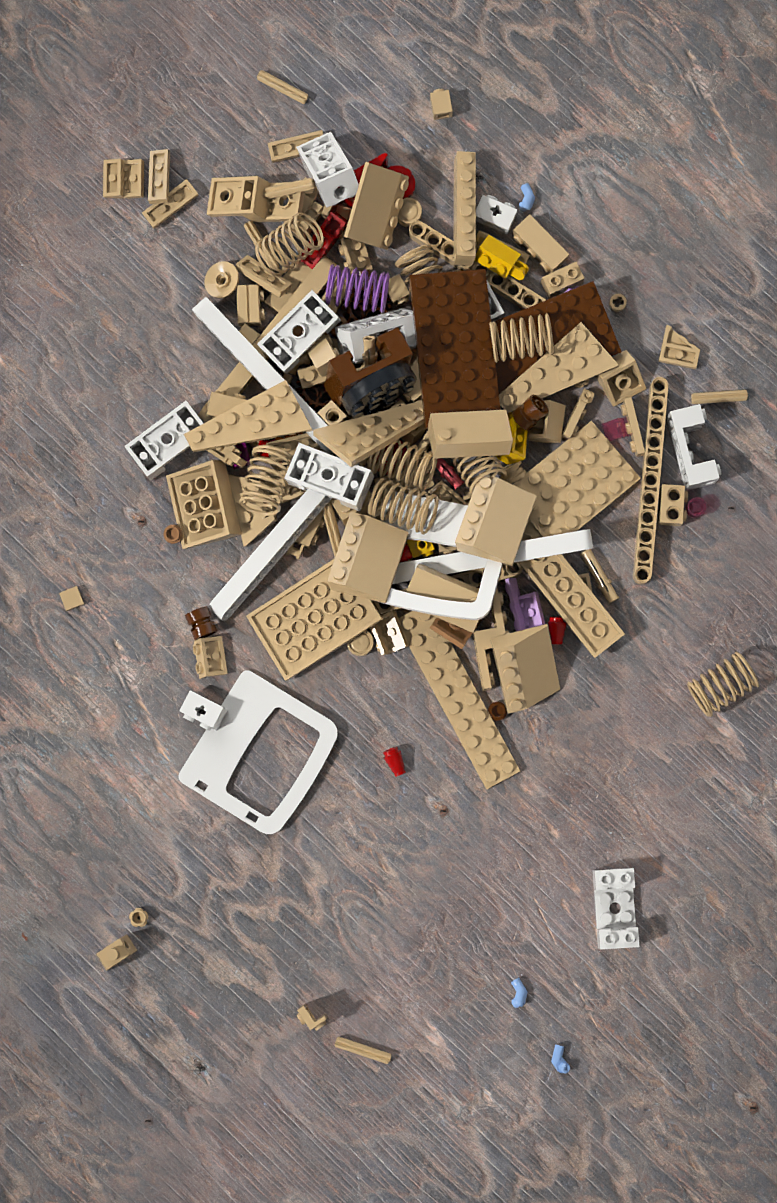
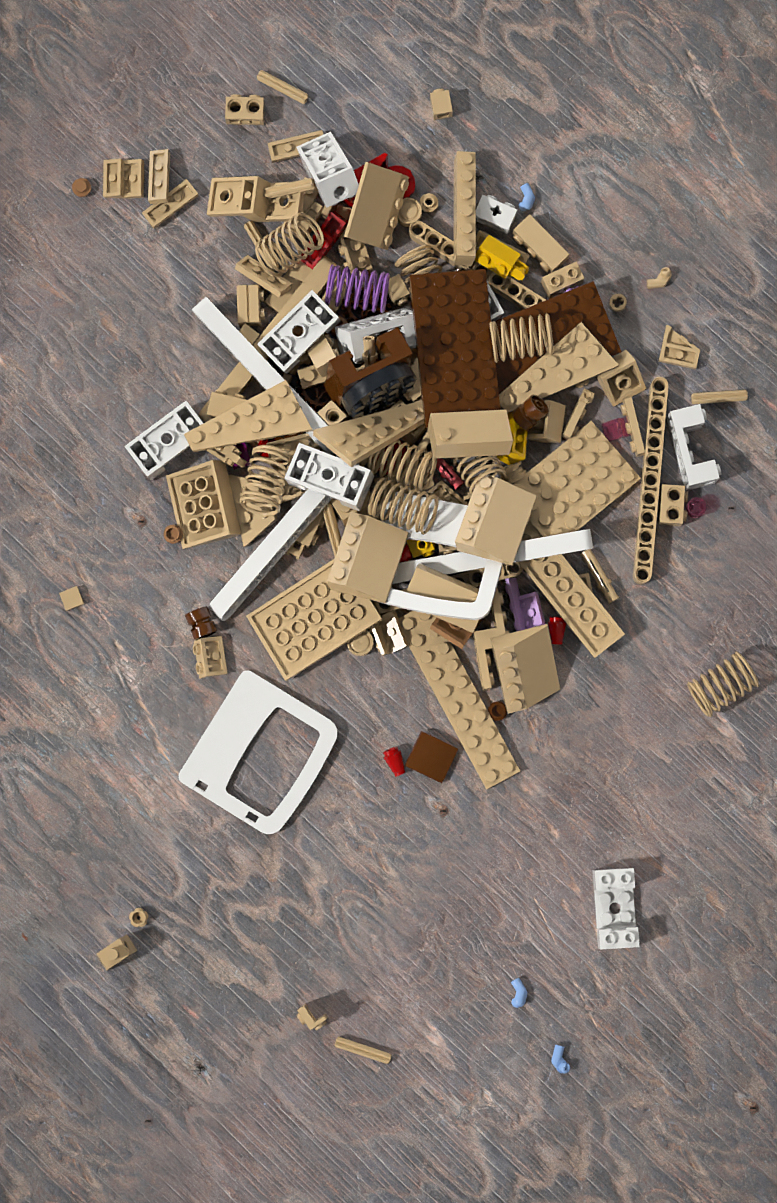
white brick [180,691,227,731] -> none
tan dish [204,261,239,298] -> none
none -> medium nougat plate [72,178,91,197]
none -> tan brick [225,94,265,125]
none -> reddish brown slope [405,731,458,783]
none -> tan plate [419,193,438,213]
none -> tan arm [647,267,672,289]

